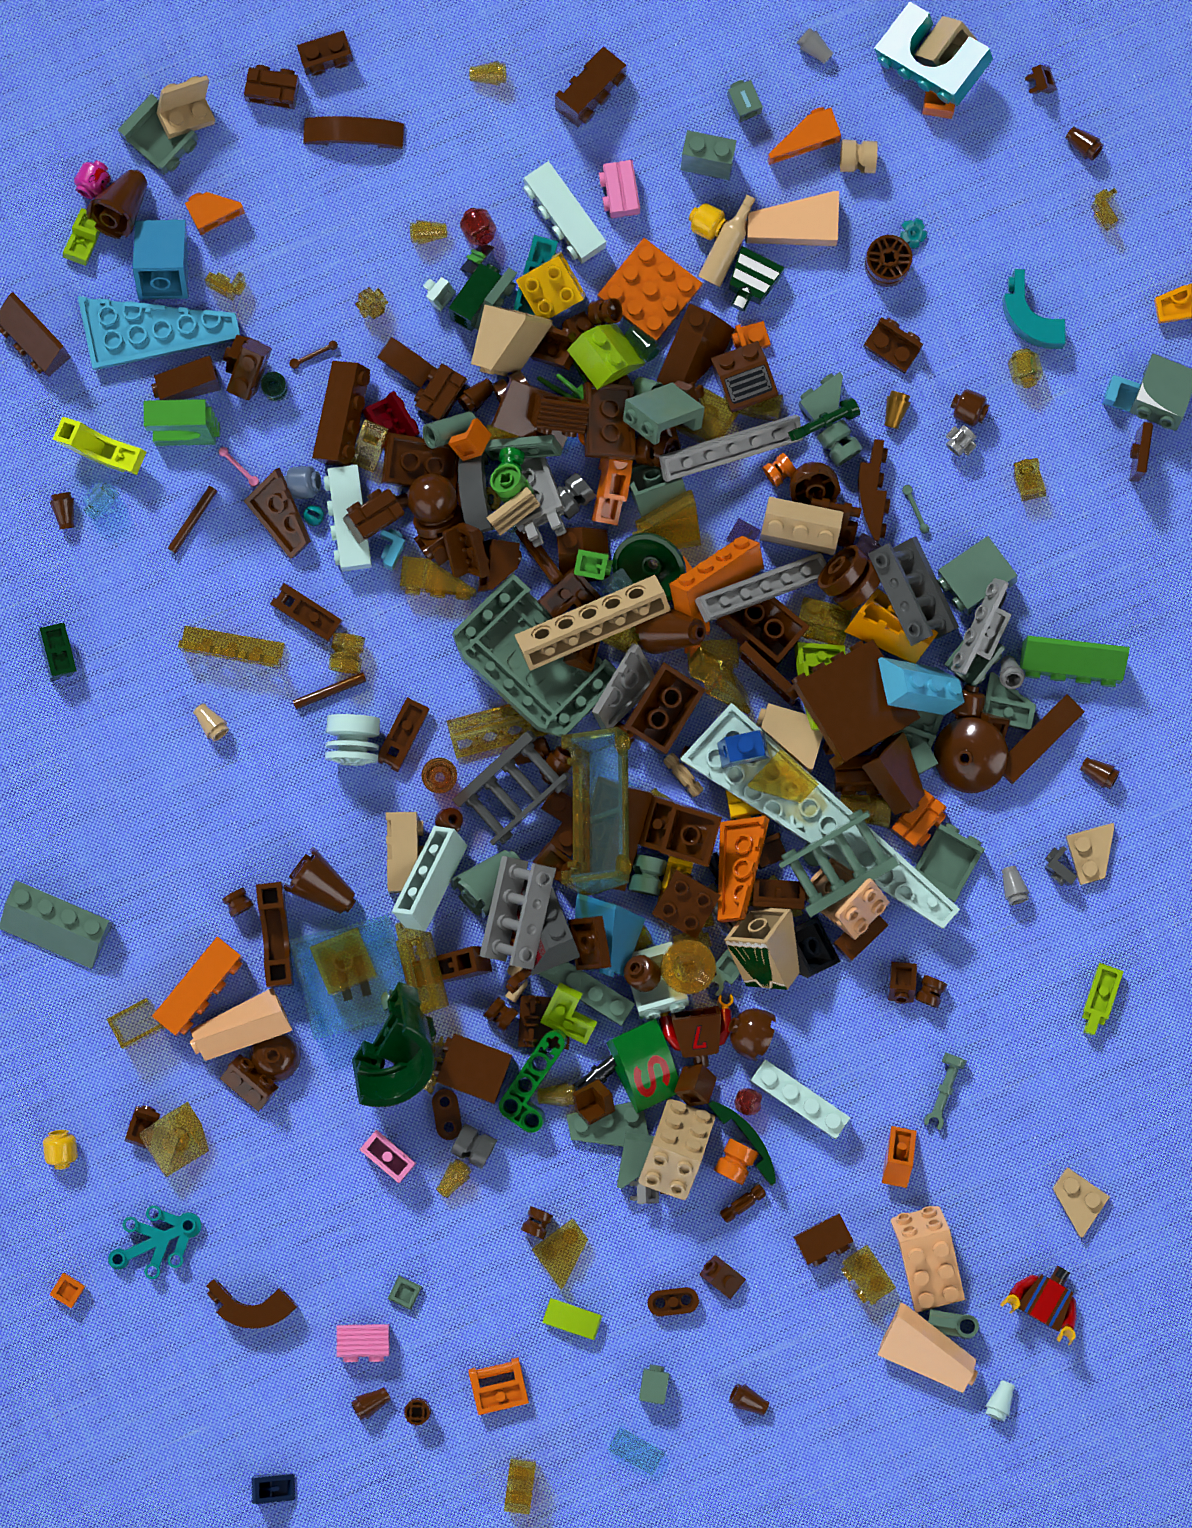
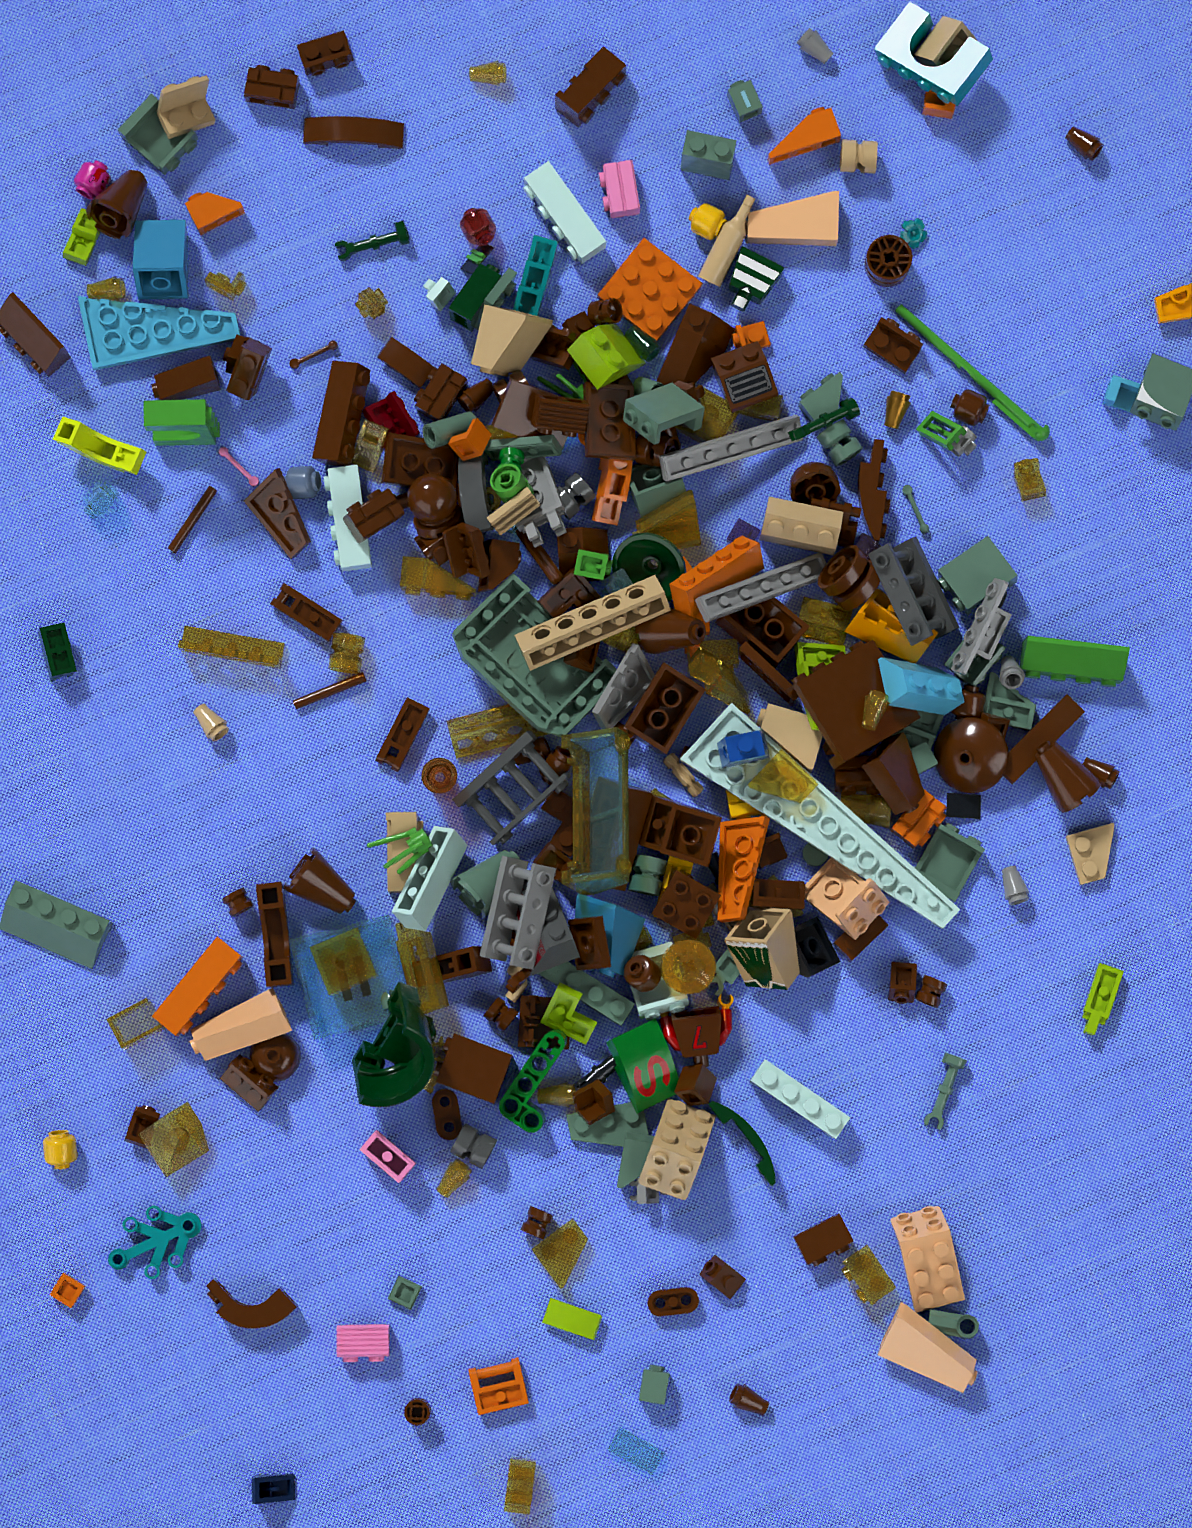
reddish brown cone [49,492,74,530] -> none
clear green wheel [261,372,288,401] -> none
teal hinge [304,505,324,526] -> none
light aqua wheel [325,714,380,766] -> none
reddish brown cone [351,1387,391,1421] -> none
medium azure bracket [380,529,406,571] -> none
clear yellow cone [410,220,447,245] -> none
reddish brown piece [435,808,463,832] -> none
yellow bracket [516,252,586,319] -> none
orange wheel [713,1138,759,1185] -> none
reddish brown axle [720,1185,766,1223] -> none
reddish brown cylinder [728,1008,776,1061] -> none
clear red piece [734,1088,762,1116] -> none
orange wheel [762,453,796,488] -> none
sand green fence [779,809,900,917] -> none
orange slope [882,1126,917,1188] -> none
light aqua cone [985,1380,1015,1422] -> none
torso [1000,1265,1077,1346] -> none
teal arch [1002,269,1065,349] -> none
clear yellow head [1008,349,1043,388] -> none
reddish brown tile [1025,64,1057,94] -> none
dark grey bracket [1044,846,1077,886] -> none
tan wing [1052,1167,1110,1238] -> none
clear yellow bracket [1091,188,1119,231] -> none
reddish brown plate [1129,422,1153,482] -> none
none -> clear yellow cone [87,276,126,301]
none -> dark green piece [335,220,410,261]
none -> bright green plant [367,827,433,874]
none -> clear yellow cone [861,690,889,731]
none -> bright green bar [895,304,1050,442]
none -> bright green tile [916,411,967,451]
none -> black piece [946,793,981,819]
none -> reddish brown cone [1035,740,1101,813]

